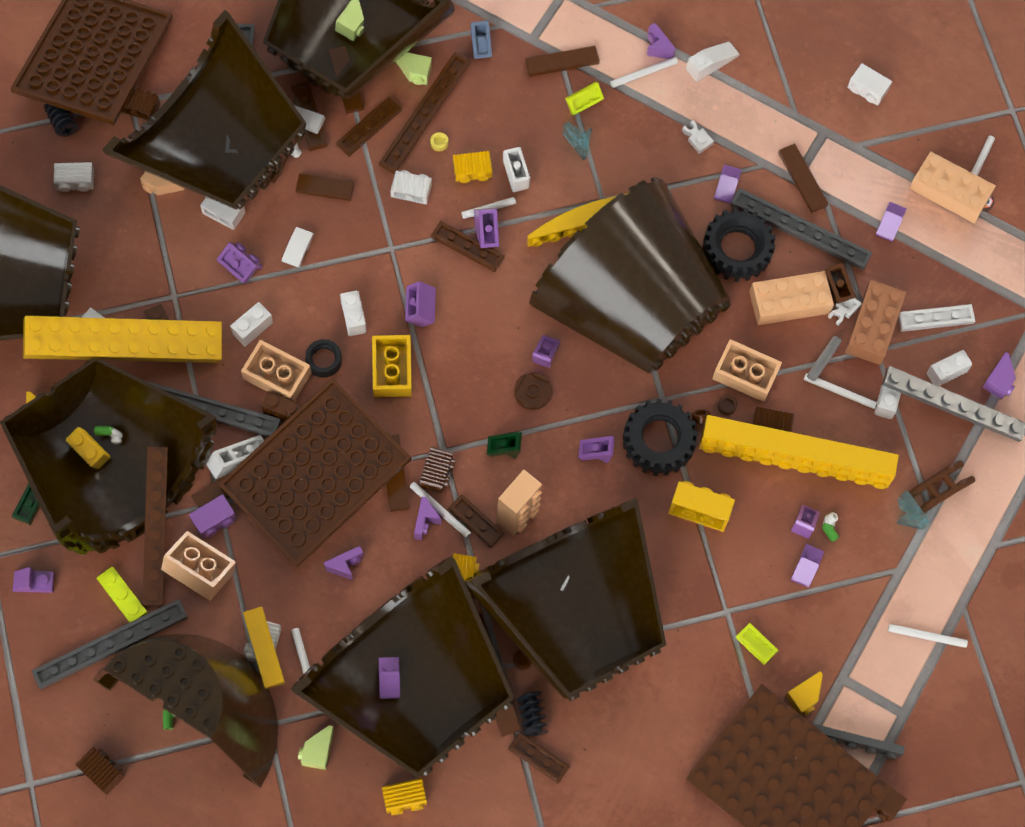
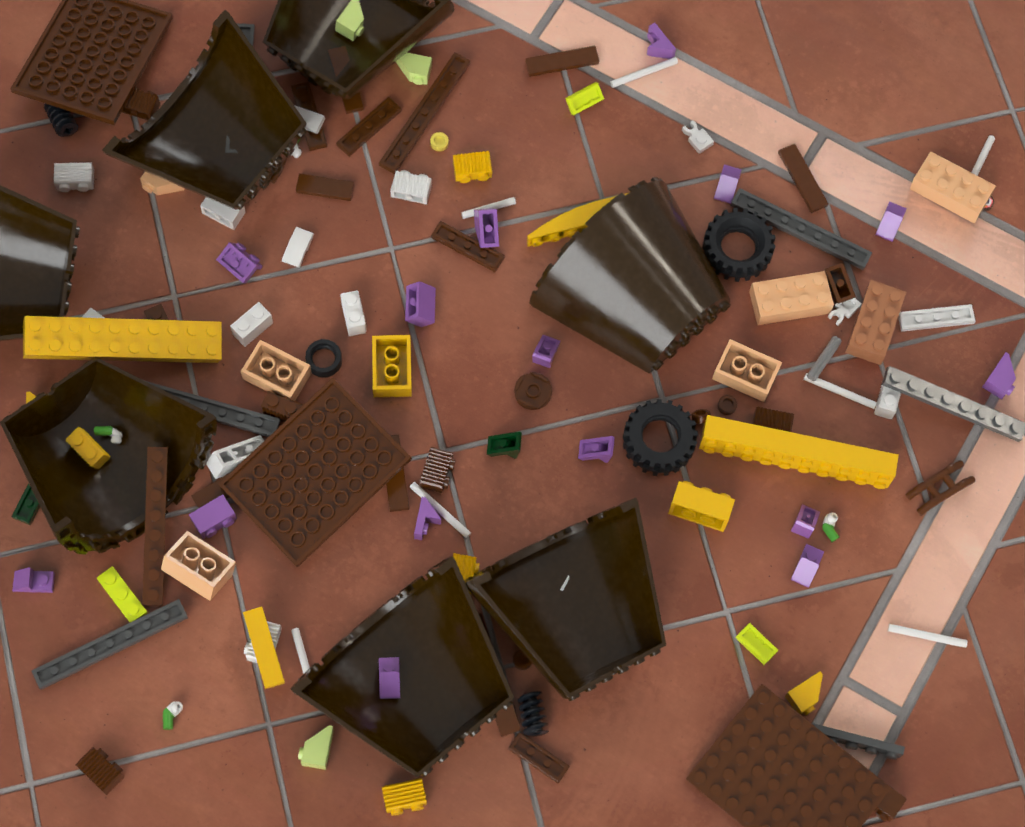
dark brown cone [93,634,278,788] -> none
medium lavender slope [324,546,364,580] -> none
reddish brown tile [448,494,504,548] -> none
sand blue slope [470,20,492,59] -> none
light nougat brick [496,470,542,536] -> none
white brick [503,147,530,192] -> none
clear light blue slope [562,122,592,160] -> none
white slope [686,42,740,82] -> none
white brick [847,63,893,106] -> none
clear light blue slope [897,490,930,530] -> none
white brick [927,350,972,386] -> none

